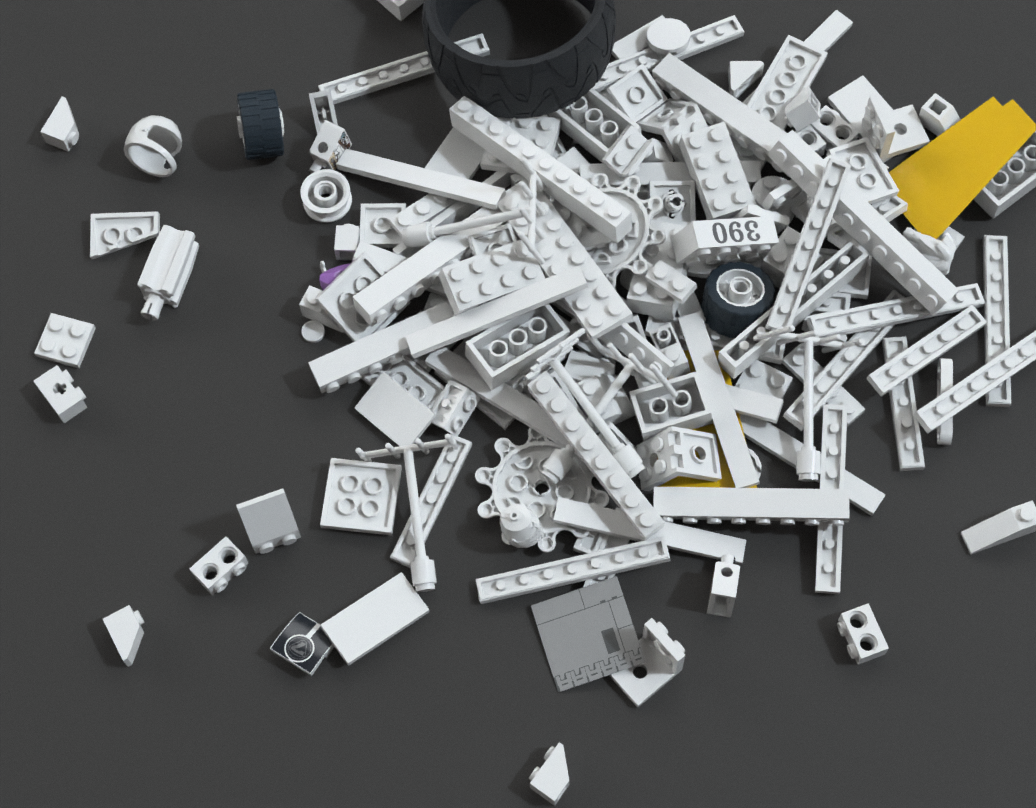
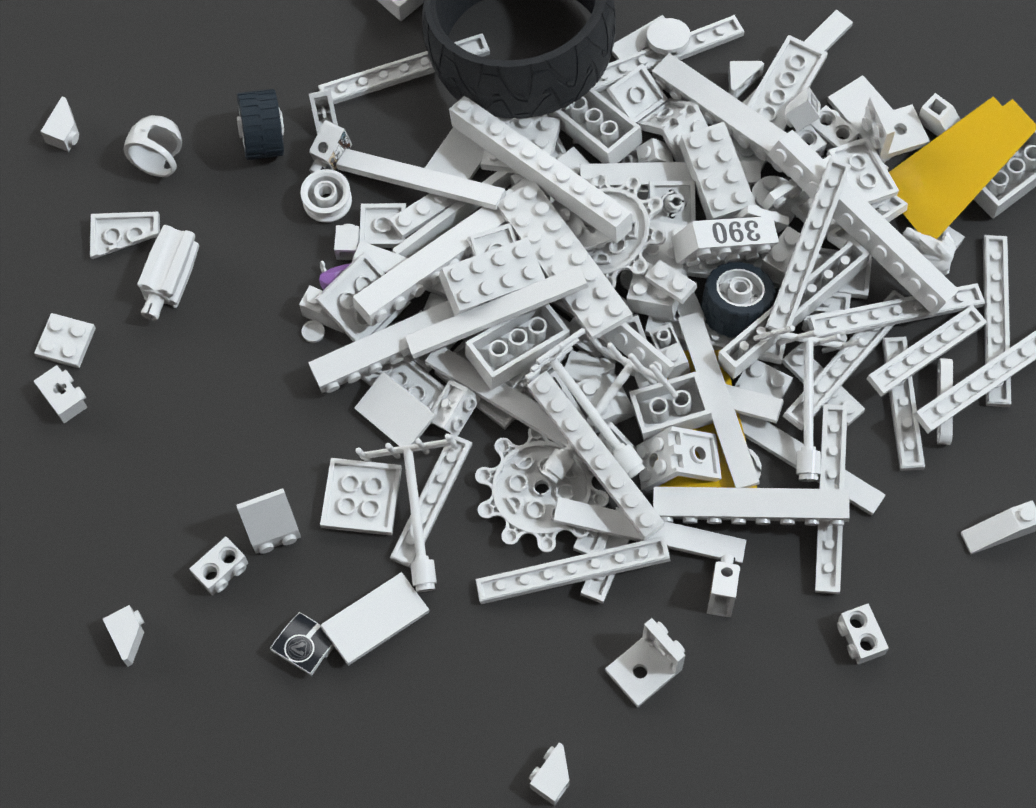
white piece [402,157,546,265] -> none
white helmet [499,504,545,548] -> none
light grey sticker [531,576,645,692] -> none
white bracket [602,125,656,178] -> none

